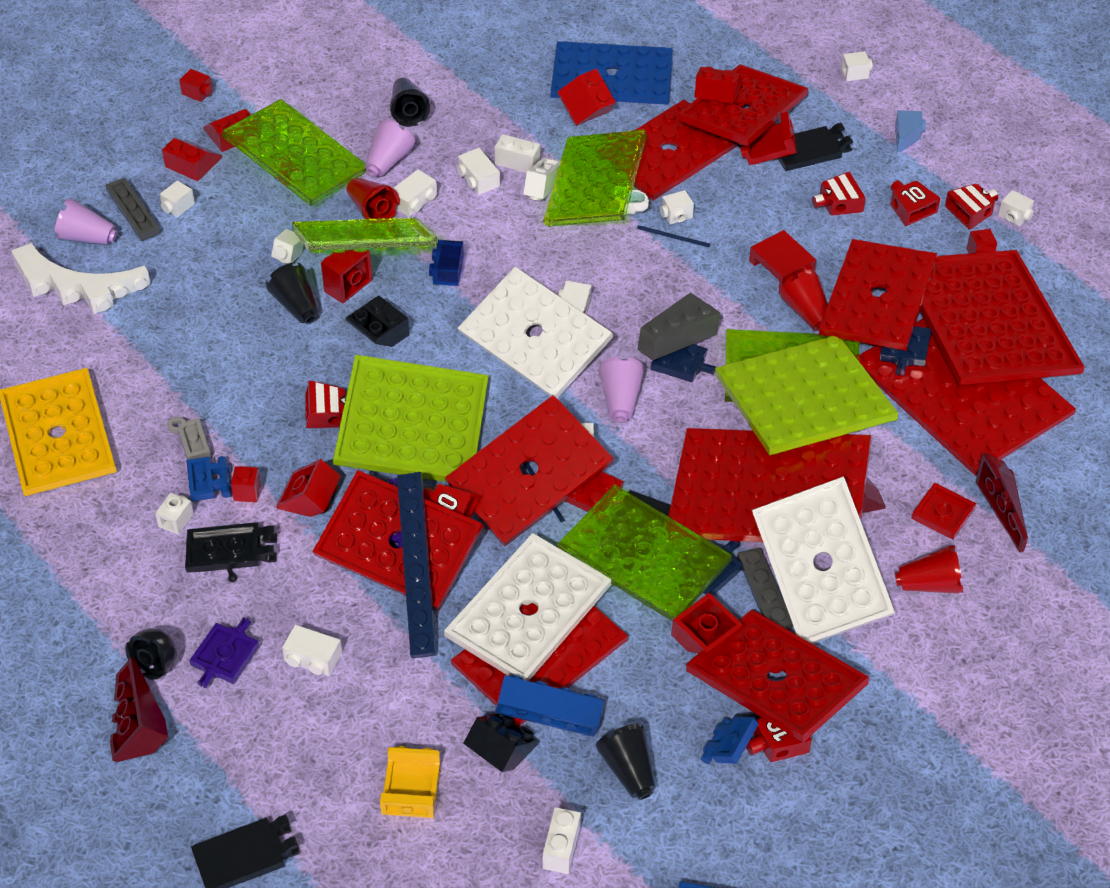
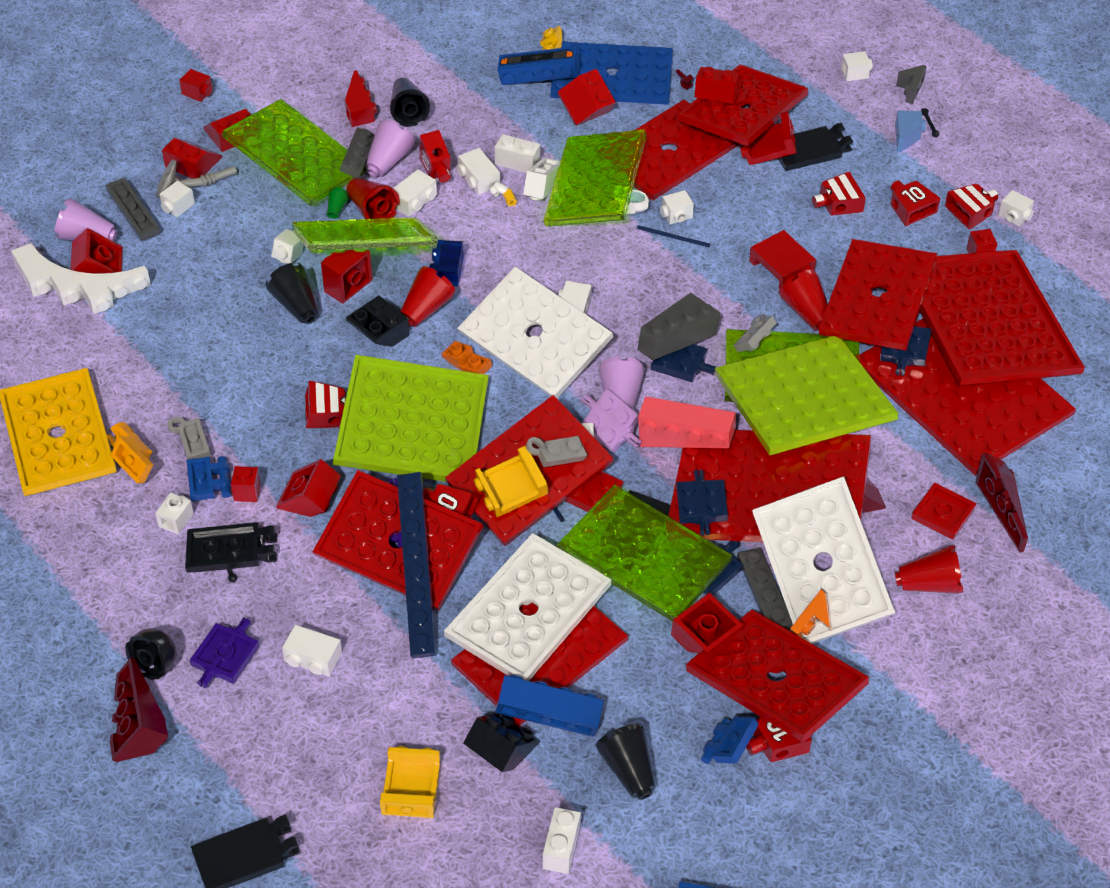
none -> red slope [70,228,122,274]
none -> light orange plate [107,422,154,484]
none -> light grey dish [155,159,237,198]
none -> green cone [326,187,349,219]
none -> dark grey plate [339,127,375,179]
none -> red slope [345,70,377,127]
none -> red cone [400,266,455,327]
none -> red torso [419,130,451,183]
none -> orange slope [441,341,492,374]
none -> yellow panel [473,446,548,517]
none -> arm [490,182,517,206]
none -> blue brick [497,46,580,85]
none -> light grey hinge [526,436,587,467]
none -> yellow slope [539,26,562,50]
none -> lavender plate [582,389,641,453]
none -> coral wedge [638,396,736,448]
none -> dark red hand [676,69,693,90]
none -> dark blue plate [676,469,728,536]
none -> light grey hinge [734,314,777,352]
none -> orange slope [790,590,832,638]
none -> dark grey slope [896,65,927,104]
none -> black hinge [921,108,940,138]

